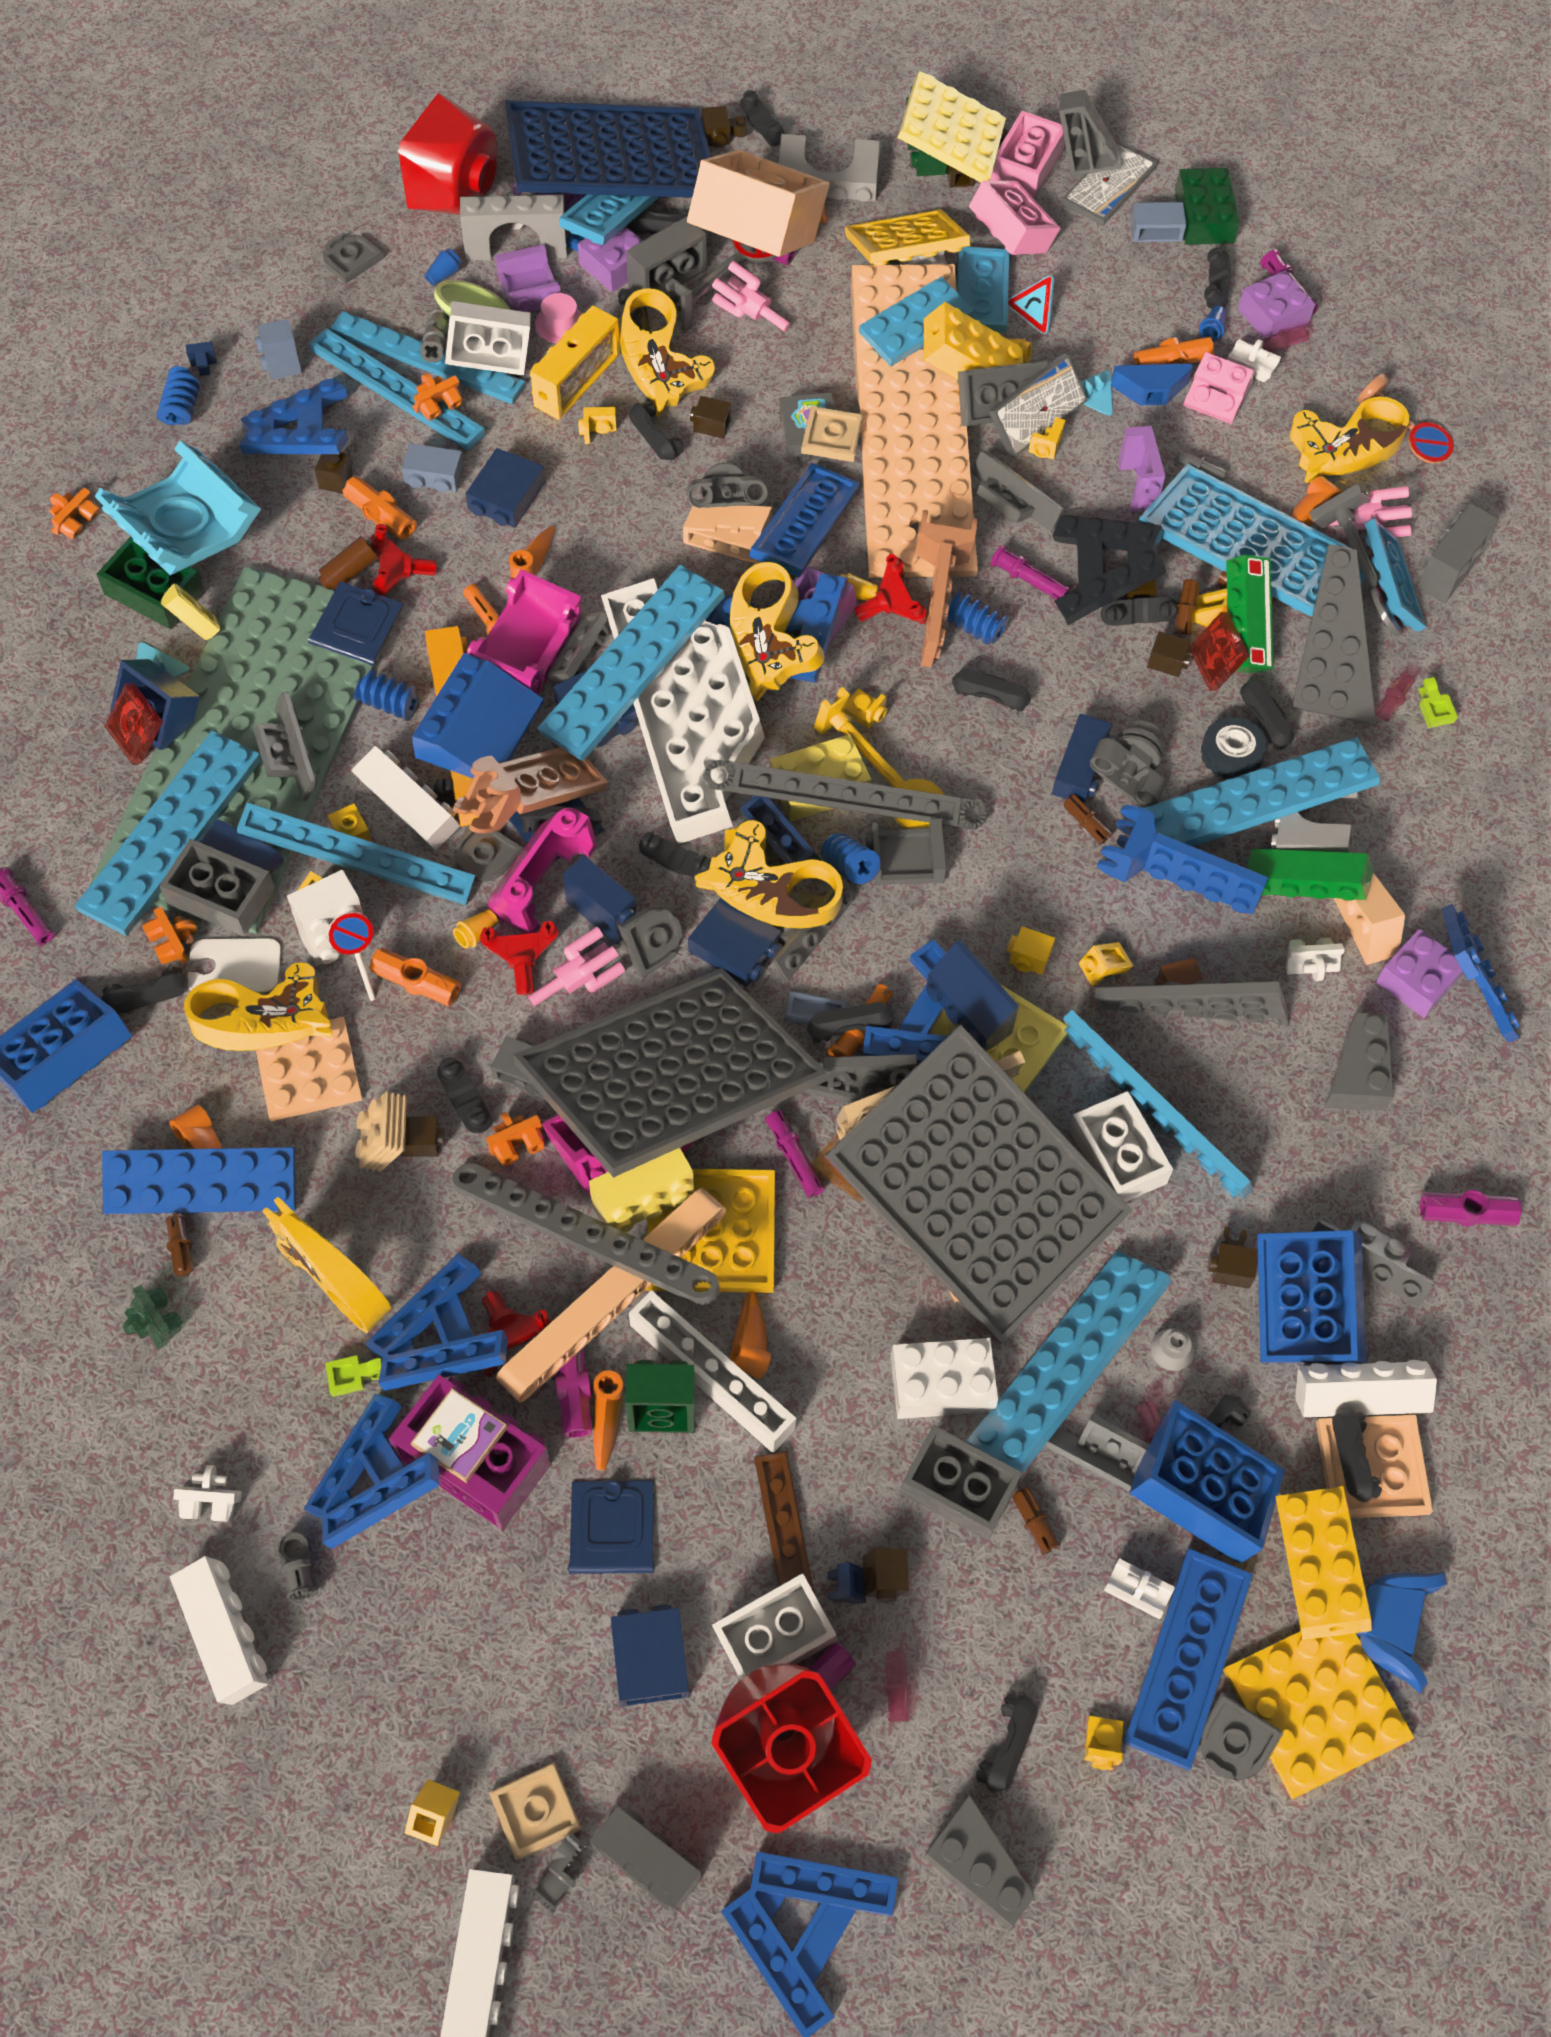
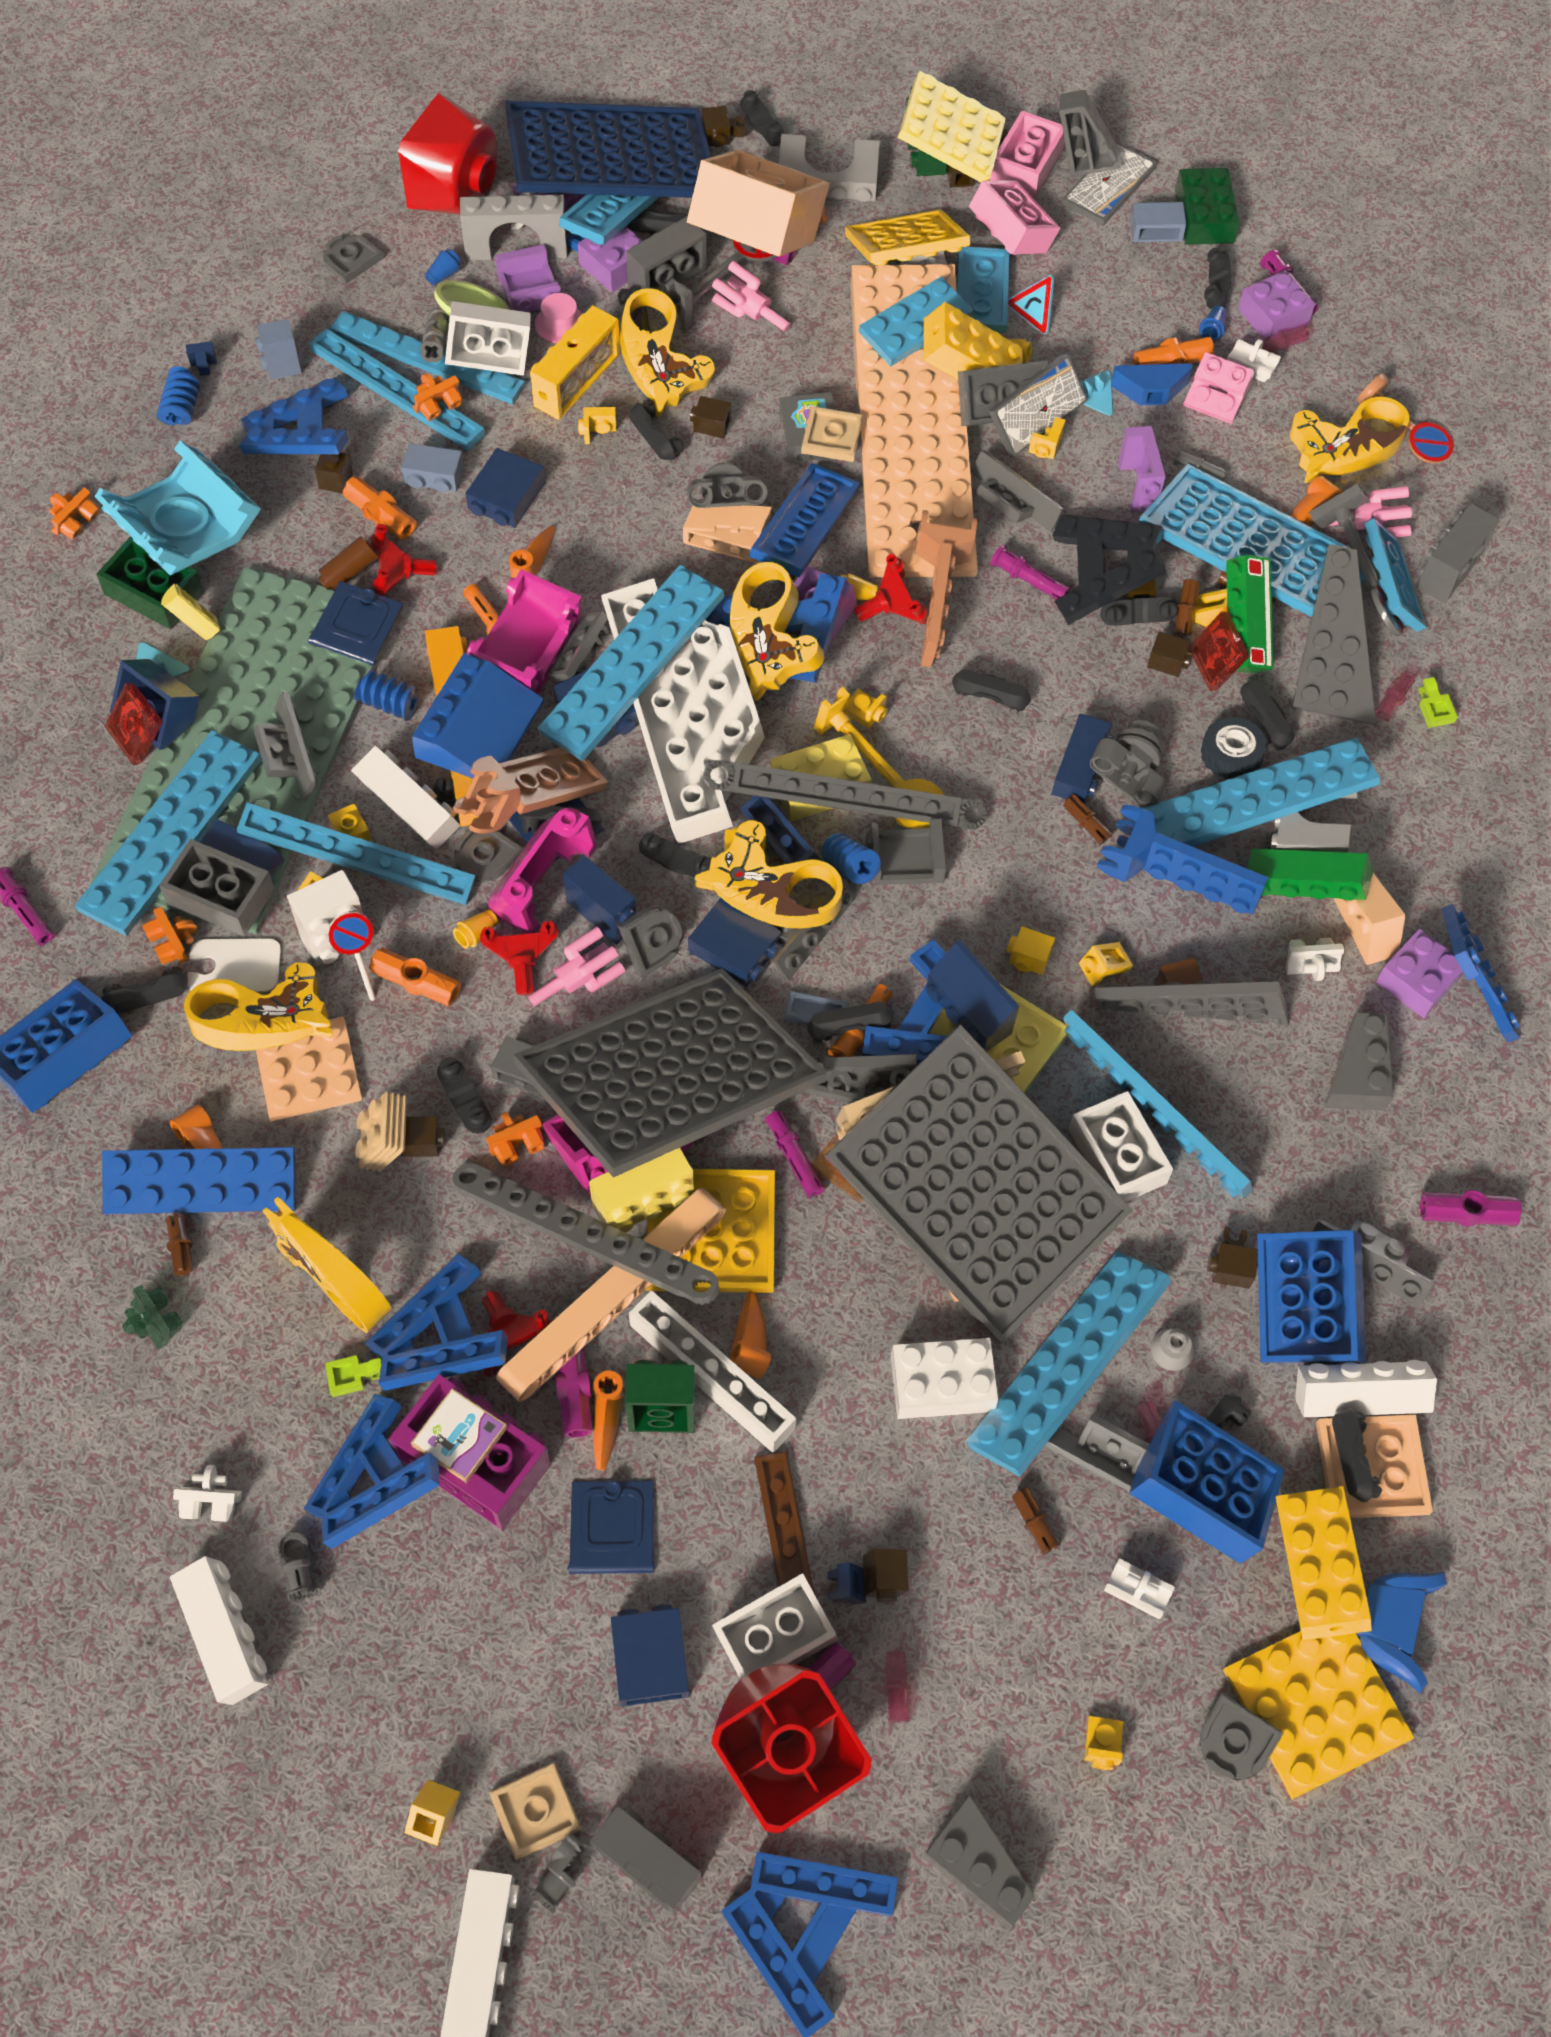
dark grey brick [900,1425,1023,1541] -> none
blue piece [946,592,1009,645] -> none
black piece [976,1694,1038,1792] -> none
blue plate [1123,1548,1253,1771] -> none

